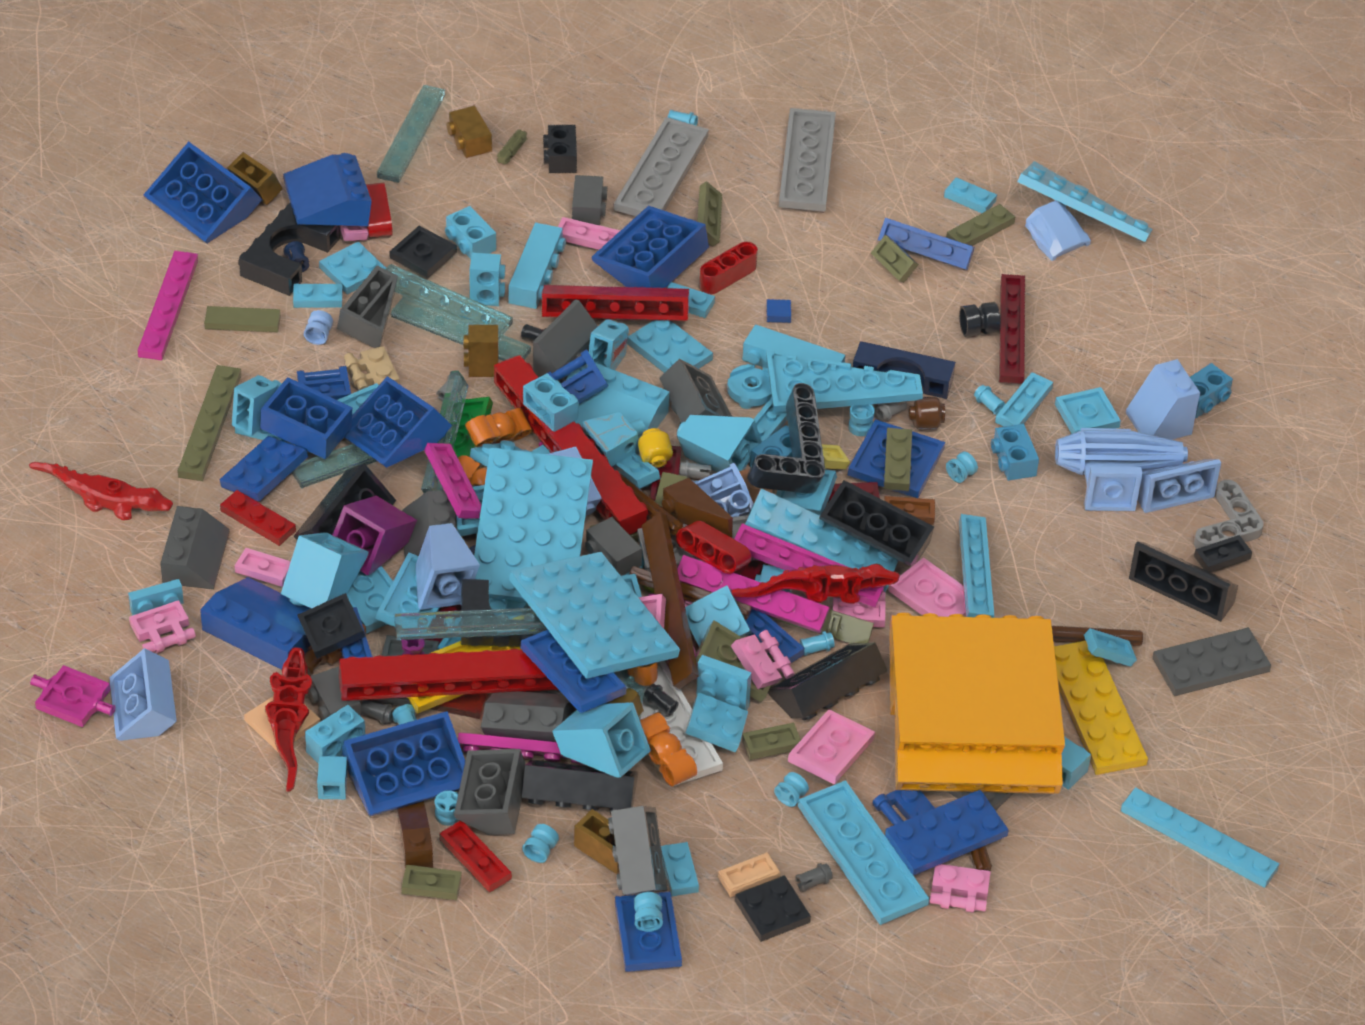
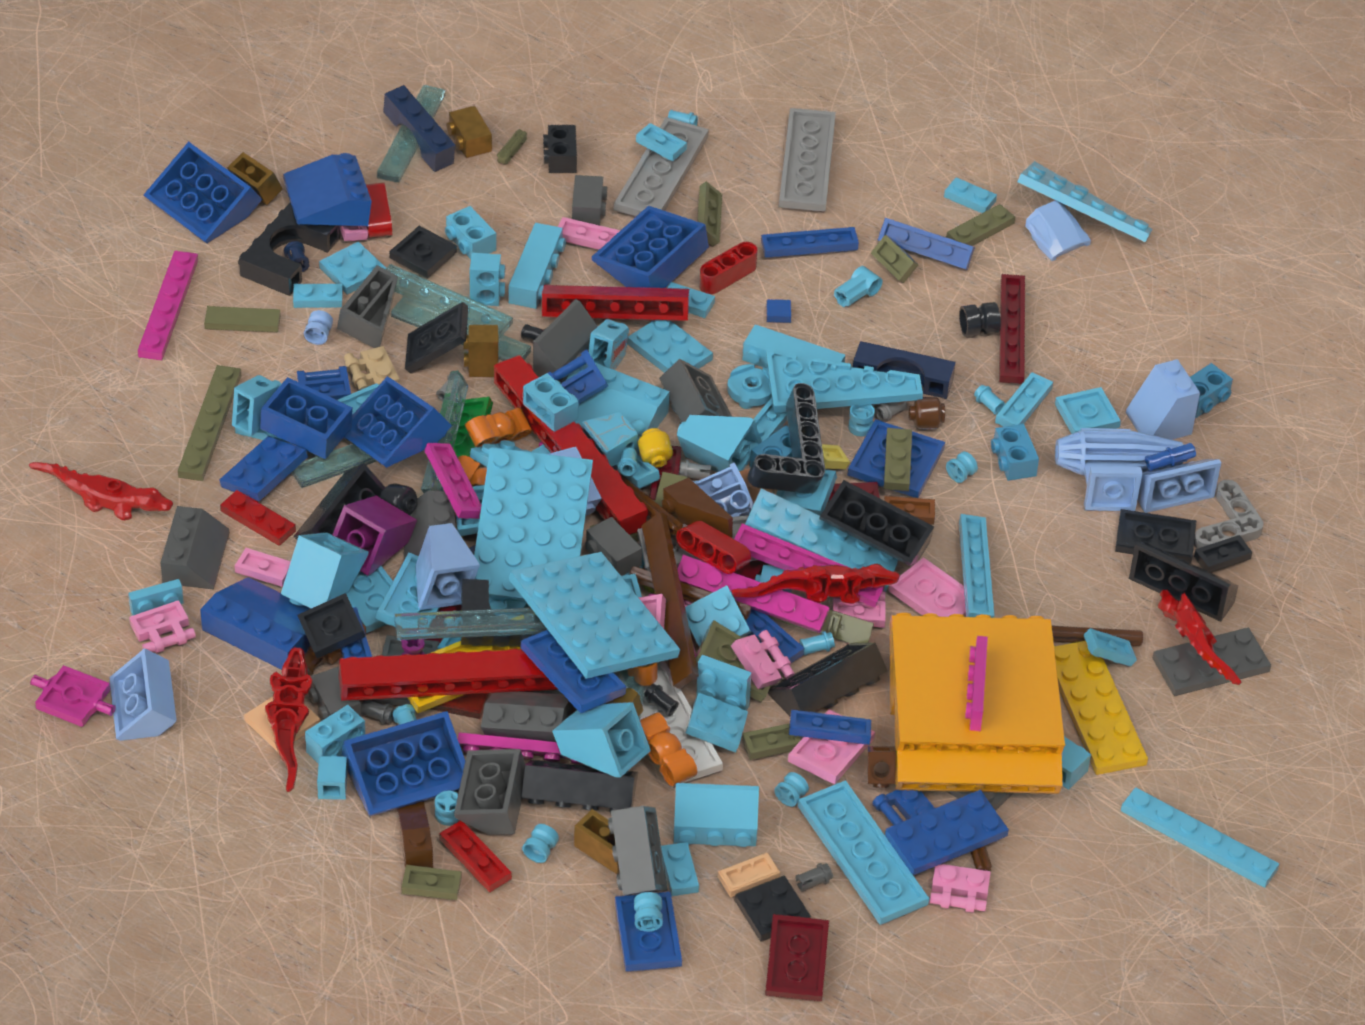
none -> black head [379,483,418,515]
none -> dark blue arch [383,85,456,172]
none -> black tile [405,302,469,374]
none -> medium azure pin [618,448,638,476]
none -> medium azure plate [636,123,687,162]
none -> medium azure slope [673,783,759,847]
none -> blue plate [761,227,859,258]
none -> dark red plate [765,914,829,1002]
none -> blue tile [789,710,872,745]
none -> medium azure piece [834,266,883,307]
none -> reddish brown brick [868,746,895,788]
none -> dark pink plate [965,636,988,731]
none -> black tile [1115,509,1197,563]
none -> blue axle [1145,443,1196,471]
none -> red animal [1158,590,1242,685]

